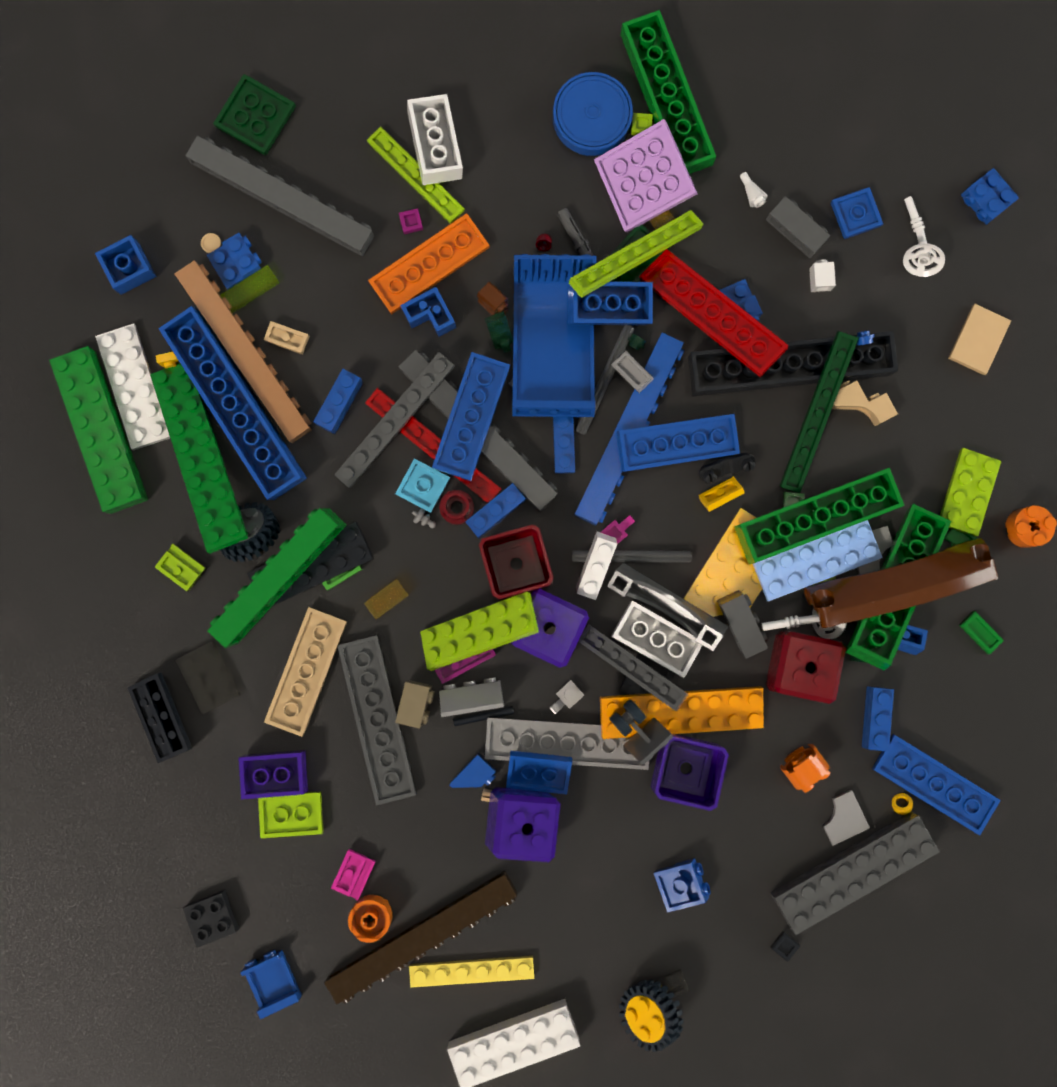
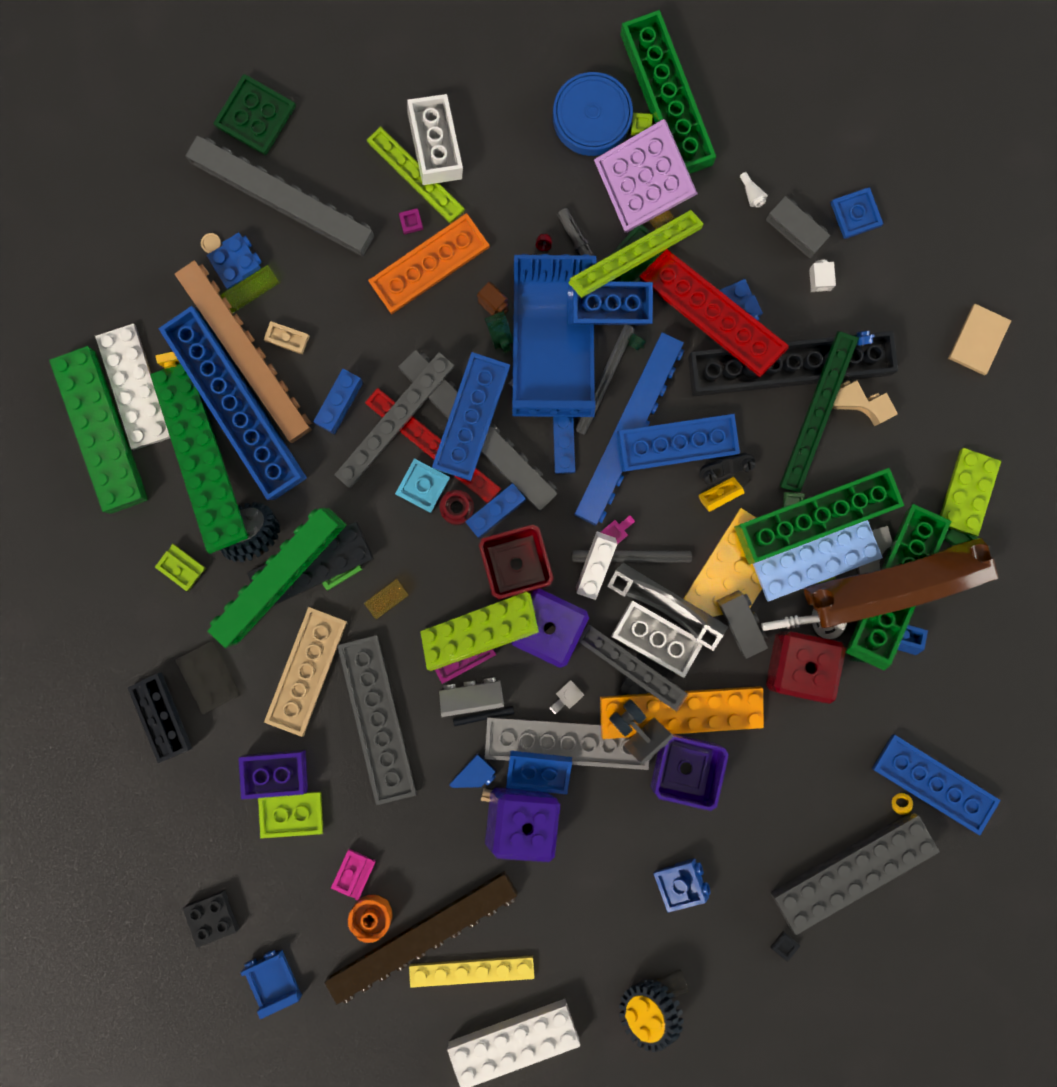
blue brick [95,235,156,295] -> none
dark tan brick [395,680,435,729] -> none
blue brick [400,287,456,337] -> none
light grey hair [412,508,436,528] -> none
light grey tile [611,351,654,393] -> none
orange brick [780,744,830,793] -> none
light grey tile [823,790,870,845] -> none
blue brick [862,686,894,752] -> none
white dish [903,196,945,277] -> none
green tile [959,611,1004,654] -> none
blue plate [961,168,1019,225] -> none
orange brick [1005,506,1057,548] -> none

